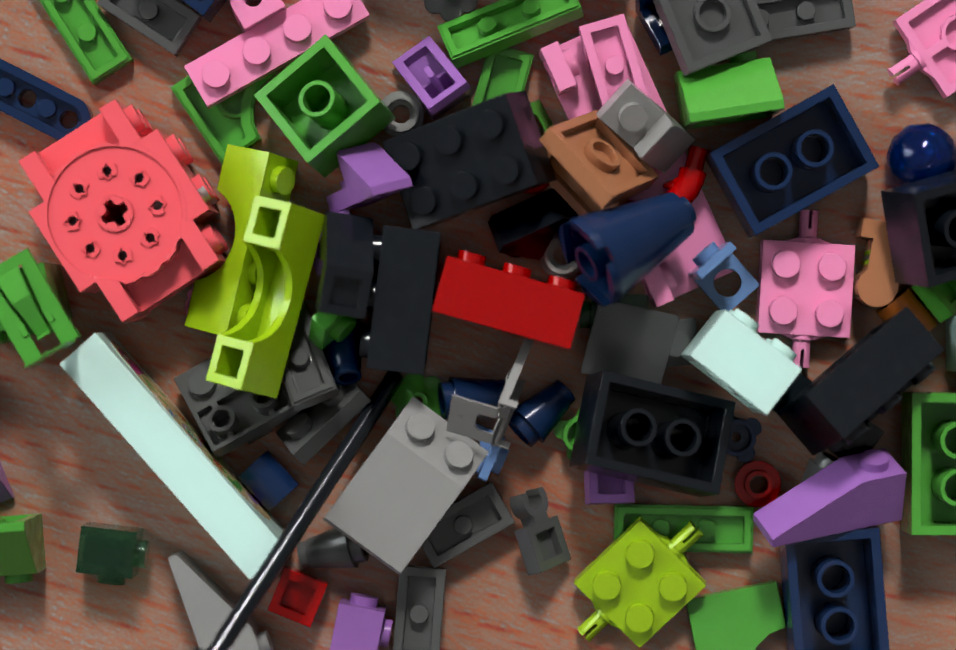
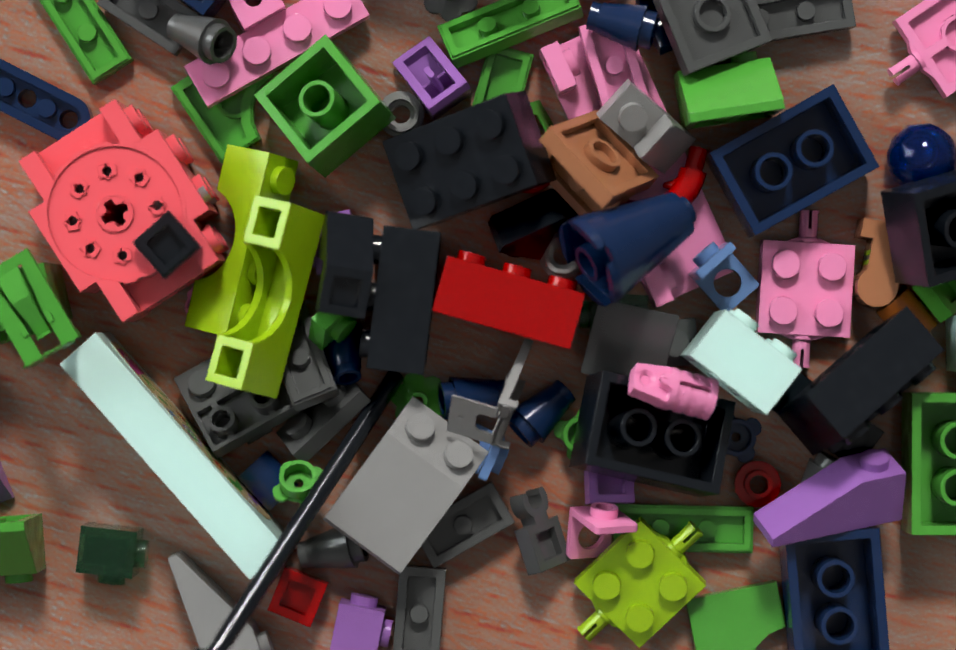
medium lavender slope [326,143,413,212] -> none
none -> black tile [132,210,202,279]
none -> dark grey cone [167,13,237,64]
none -> bright green plate [272,460,323,505]
none -> bright pink bracket [566,502,638,559]
none -> dark blue cone [586,1,659,52]
none -> bright pink hinge [628,363,719,420]

